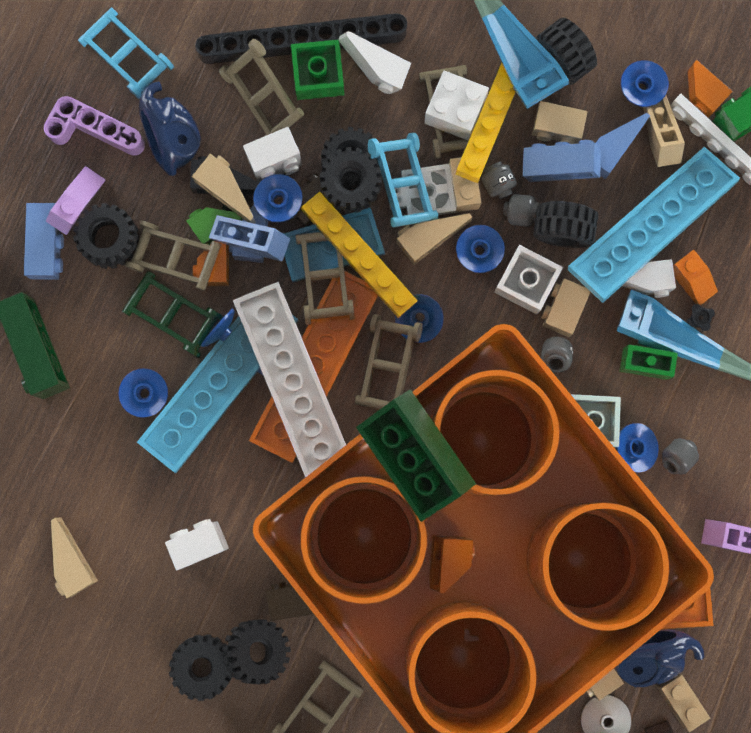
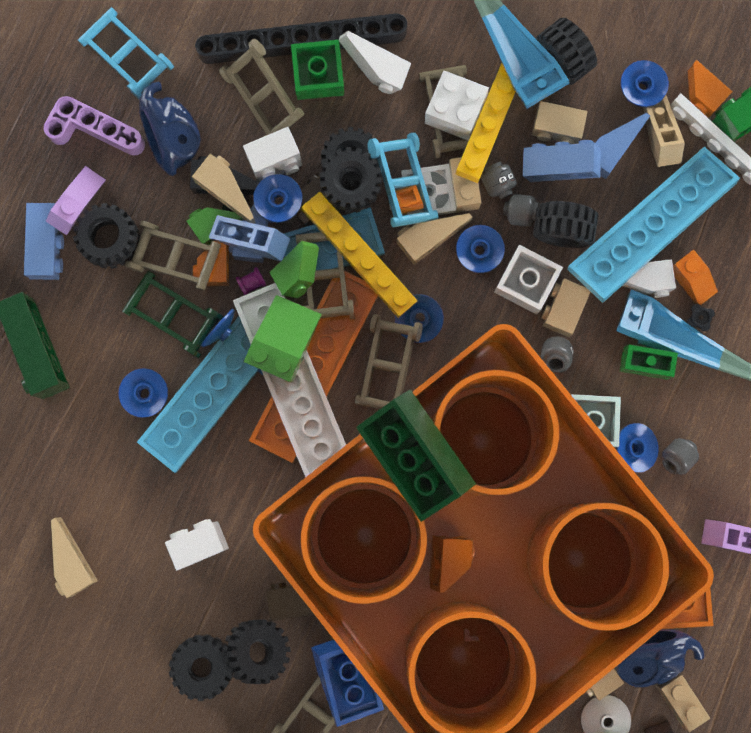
none -> magenta bush [236,267,267,295]
none -> bright green slope [244,295,322,383]
none -> bright green slope [269,241,319,298]
none -> blue slope [311,640,384,727]
none -> orange tile [395,185,424,214]

